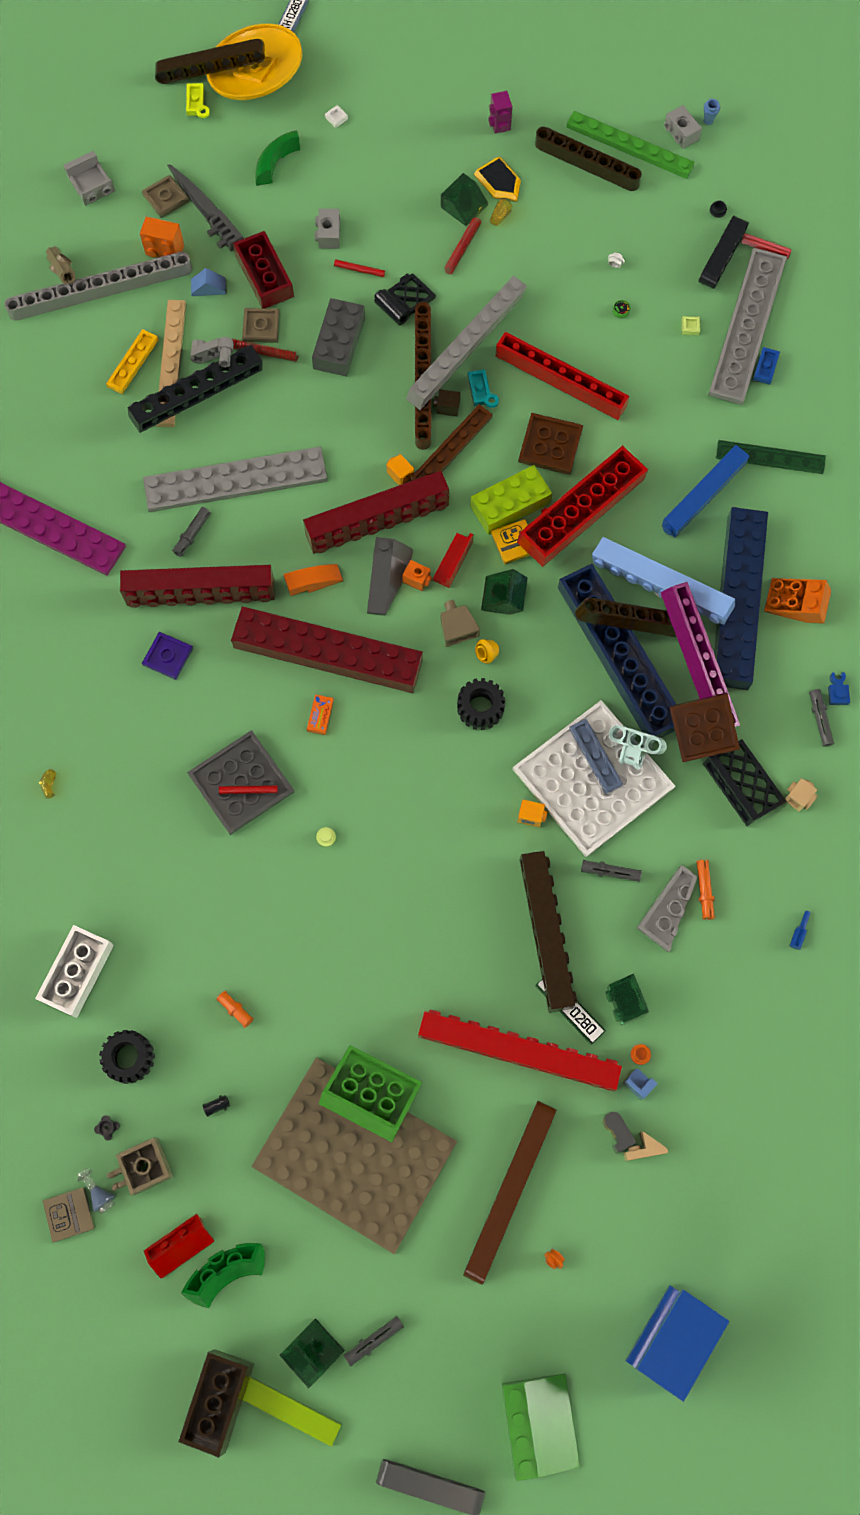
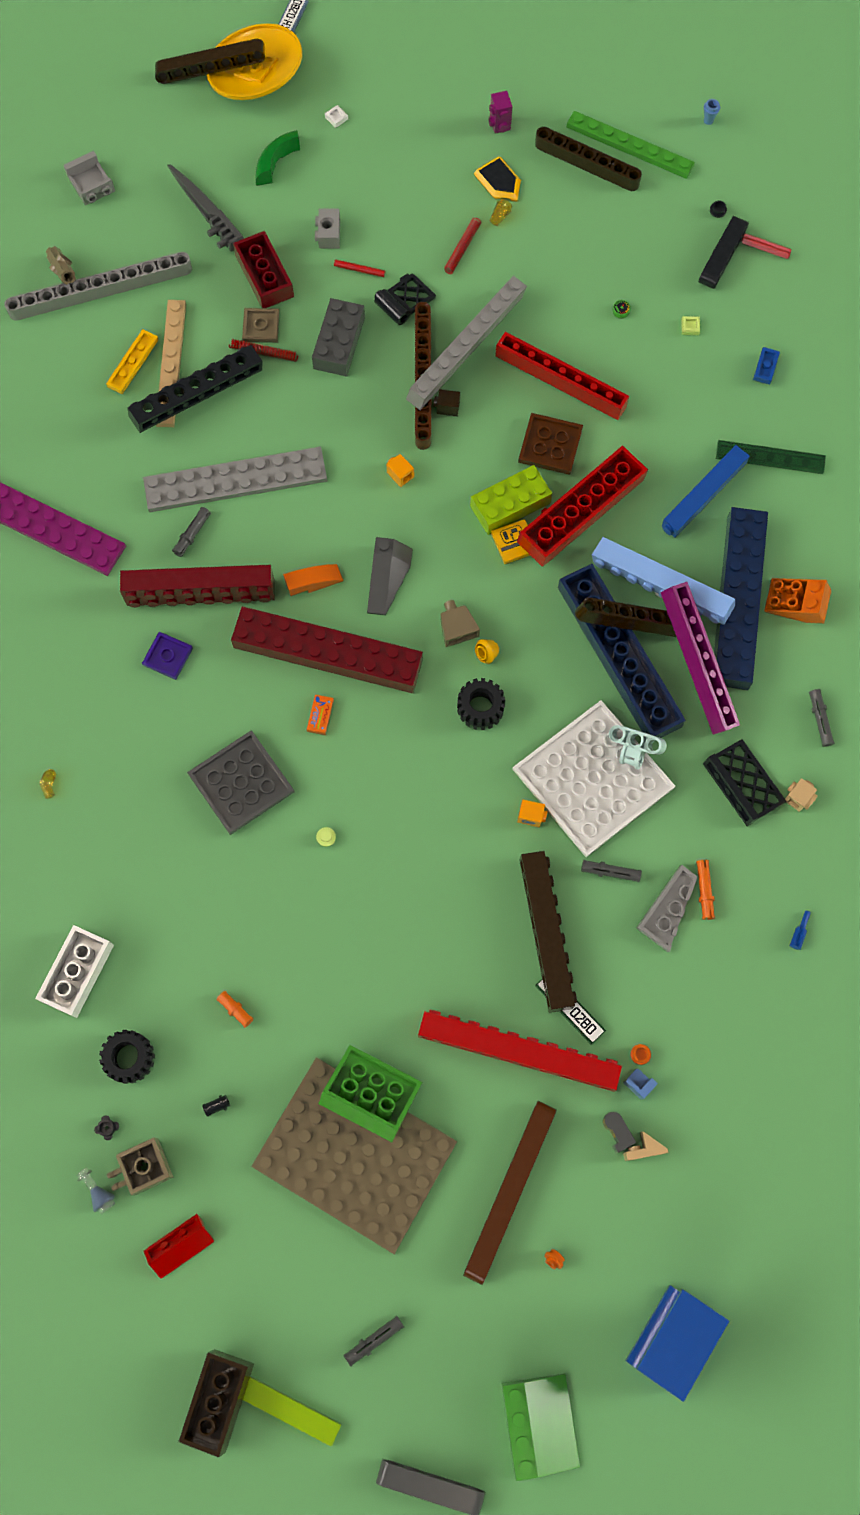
dark tan tile [43,1187,95,1243] -> none
orange brick [140,216,185,258] -> none
dark tan tile [142,175,189,218] -> none
green brick [181,1243,265,1308] -> none
neon yellow hinge [186,83,210,118] -> none
light grey beam [190,337,233,367] -> none
medium blue slope [191,268,226,296] -> none
red bar [219,785,278,794] -> none
clear green slope [279,1318,345,1389] -> none
dark red brick [303,471,449,554] -> none
orange brick [402,560,432,591] -> none
reddish brown plate [410,405,493,481] -> none
red panel [433,533,474,588] -> none
clear green slope [441,173,488,226] -> none
teal hinge [468,369,499,408] -> none
clear green slope [481,569,528,615] -> none
sand blue tile [569,719,623,794] -> none
clear green slope [605,974,649,1025] -> none
white plate [608,252,625,268] -> none
light grey brick [664,105,702,149] -> none
reddish brown plate [669,692,740,762] -> none
light grey plate [708,248,787,405] -> none
blue plate [828,672,850,705] -> none

